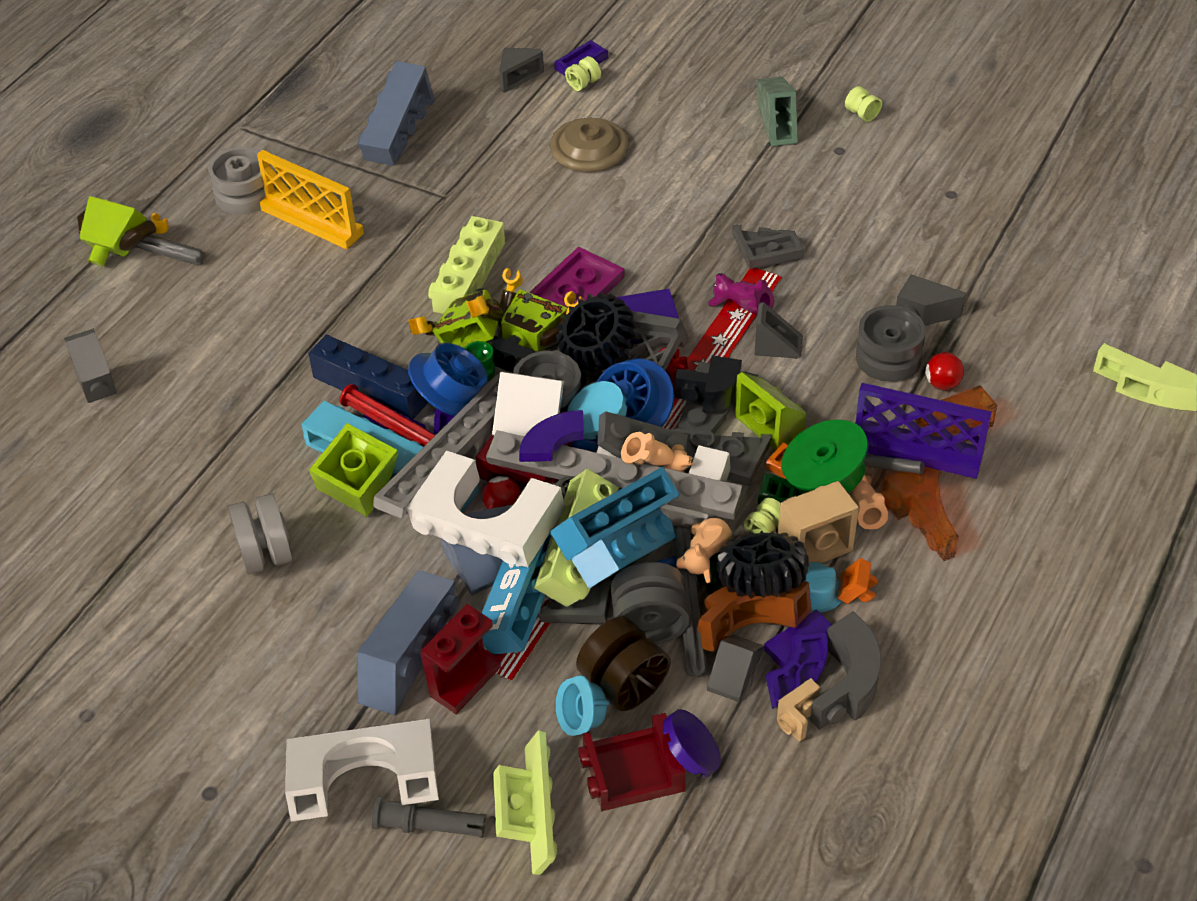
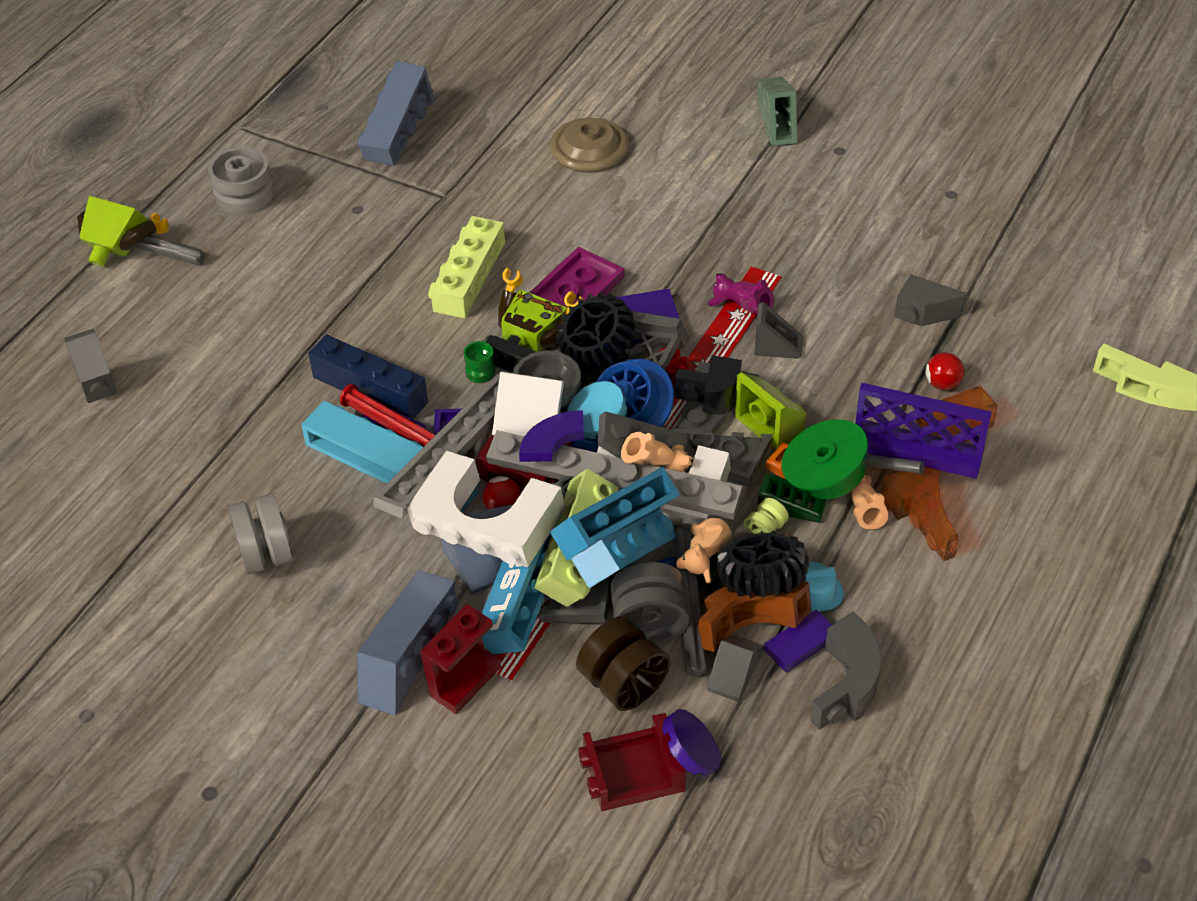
yellow fence [257,150,364,250] -> none
white arch [285,719,439,822] -> none
lime slope [309,423,399,517] -> none
dark grey pin [372,796,486,838] -> none
torso [408,288,503,348] -> none
blue piece [408,343,487,416] -> none
yellowish green bracket [493,730,557,875] -> none
dark grey slope [499,48,544,93] -> none
dark purple tile [554,40,608,76] -> none
medium azure piece [556,675,610,736] -> none
yellowish green wheel [565,56,601,91] -> none
dark grey wing [732,224,804,269] -> none
dark purple tile [765,631,828,709] -> none
tan bracket [777,678,820,742] -> none
tan brick [778,481,859,563] -> none
orange tile [837,557,878,604] -> none
yellowish green wheel [845,86,882,122] -> none
dark grey wheel [856,305,926,382] -> none

